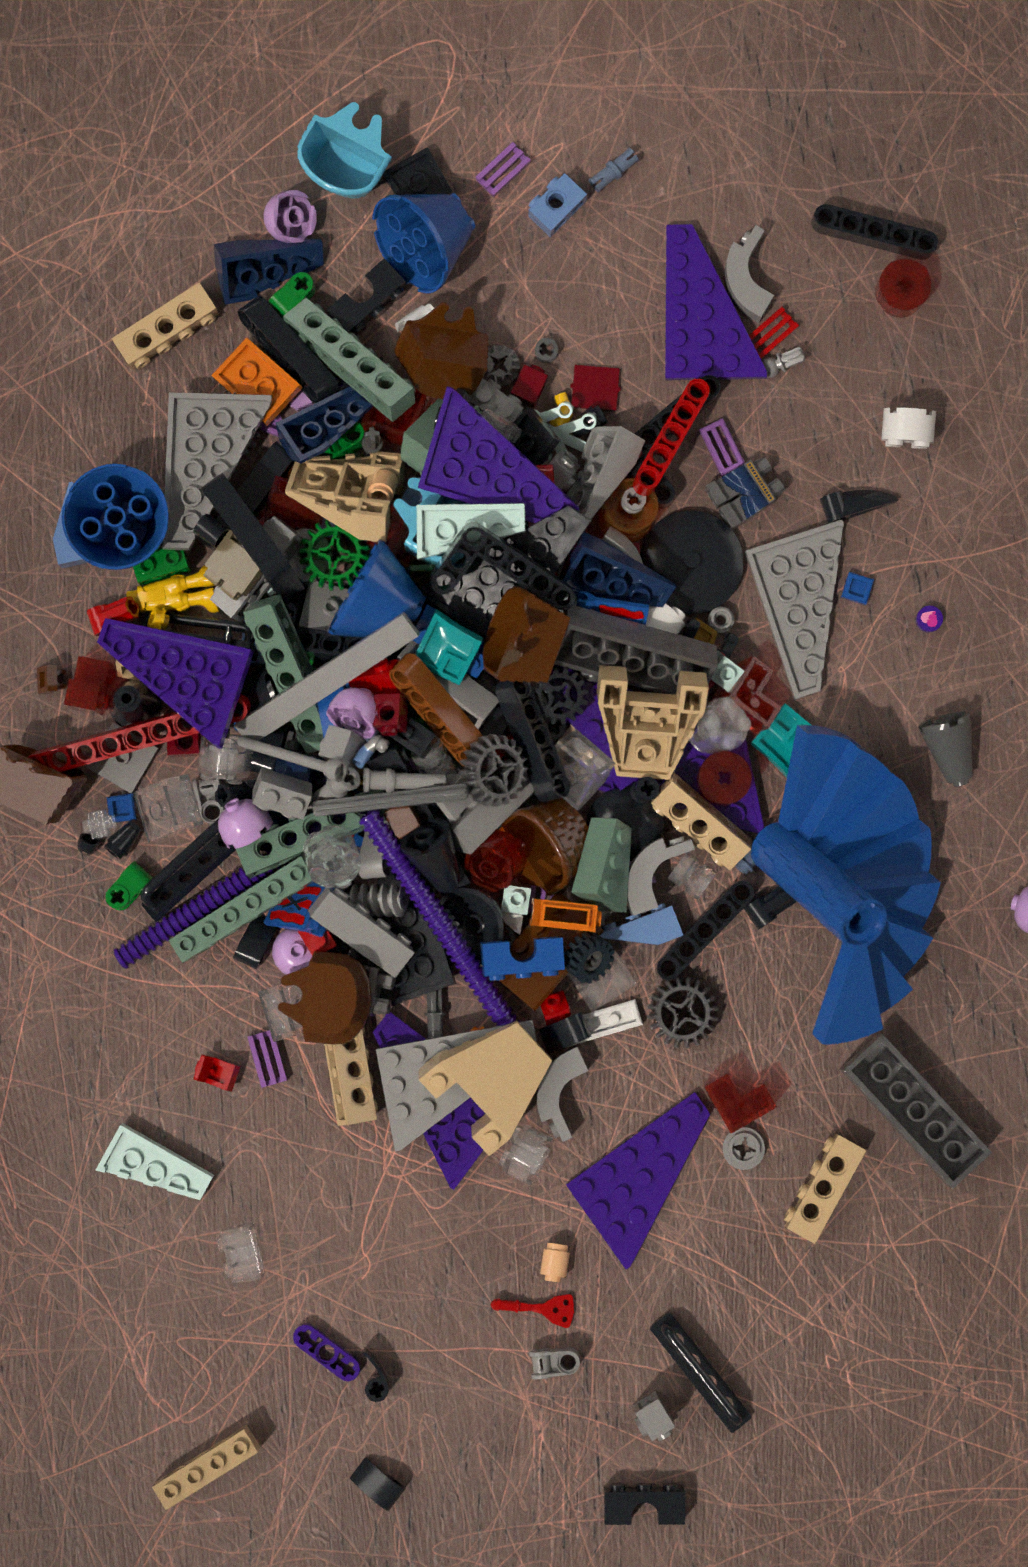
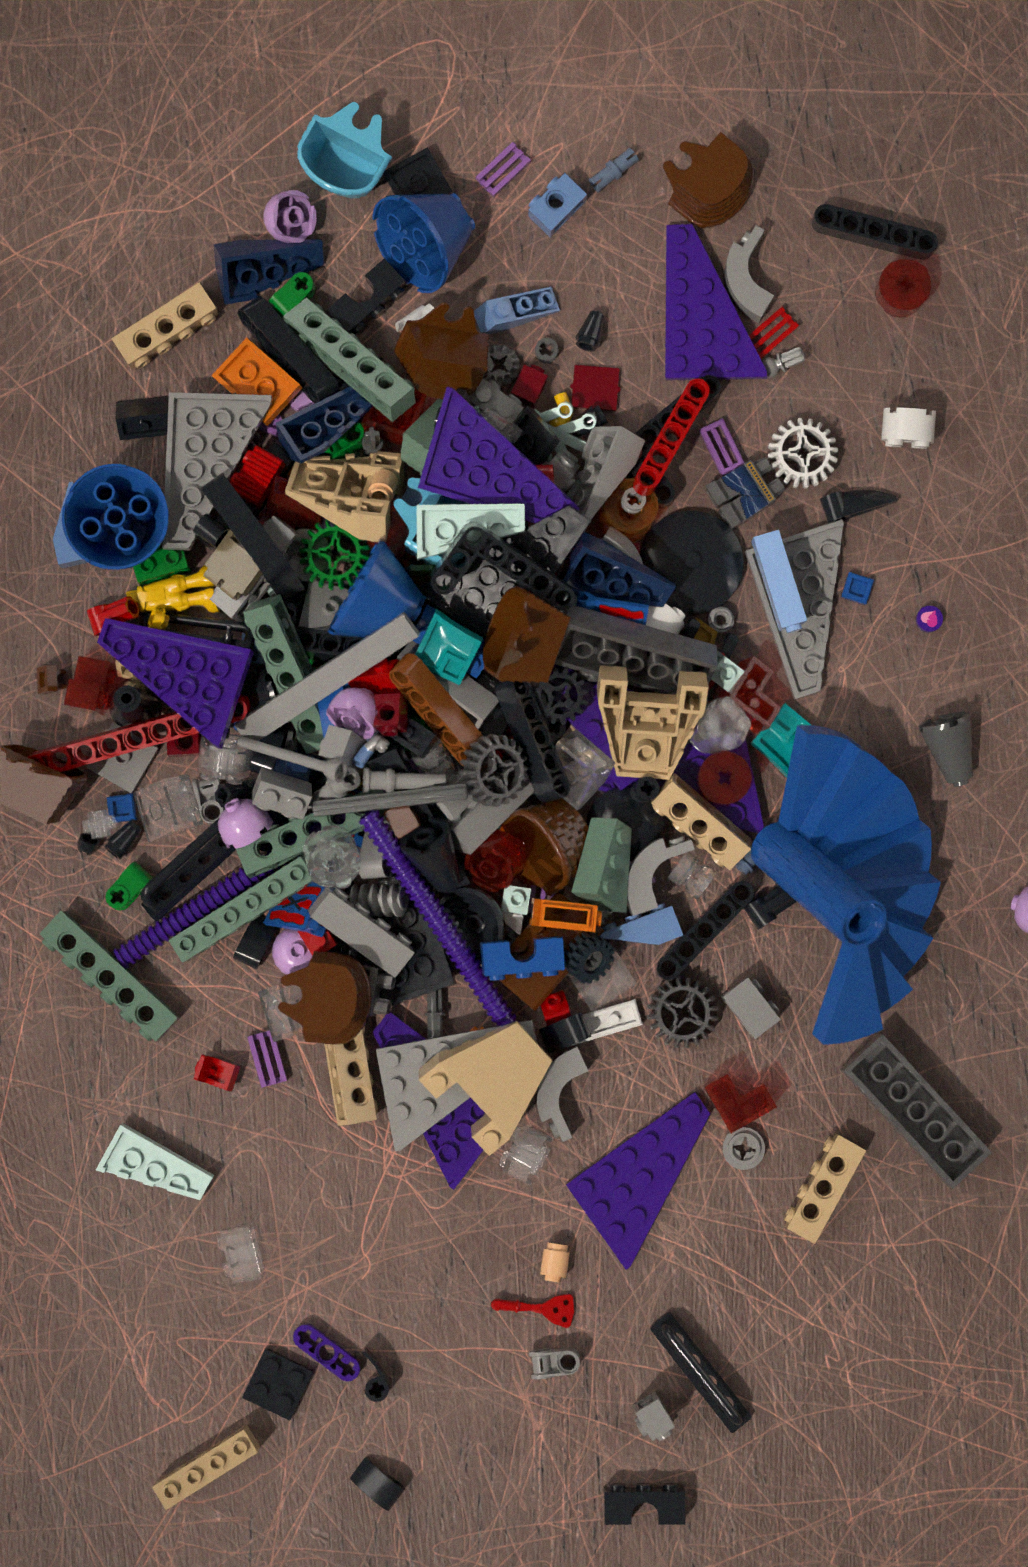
none -> sand green brick [40,910,181,1042]
none -> black panel [115,396,169,440]
none -> red brick [230,445,286,510]
none -> black plate [242,1348,314,1421]
none -> medium blue slope [474,287,560,335]
none -> black cone [575,311,604,352]
none -> reddish brown piece [663,132,755,228]
none -> light grey brick [721,977,780,1039]
none -> light blue brick [751,530,807,633]
none -> white gear [767,418,838,489]

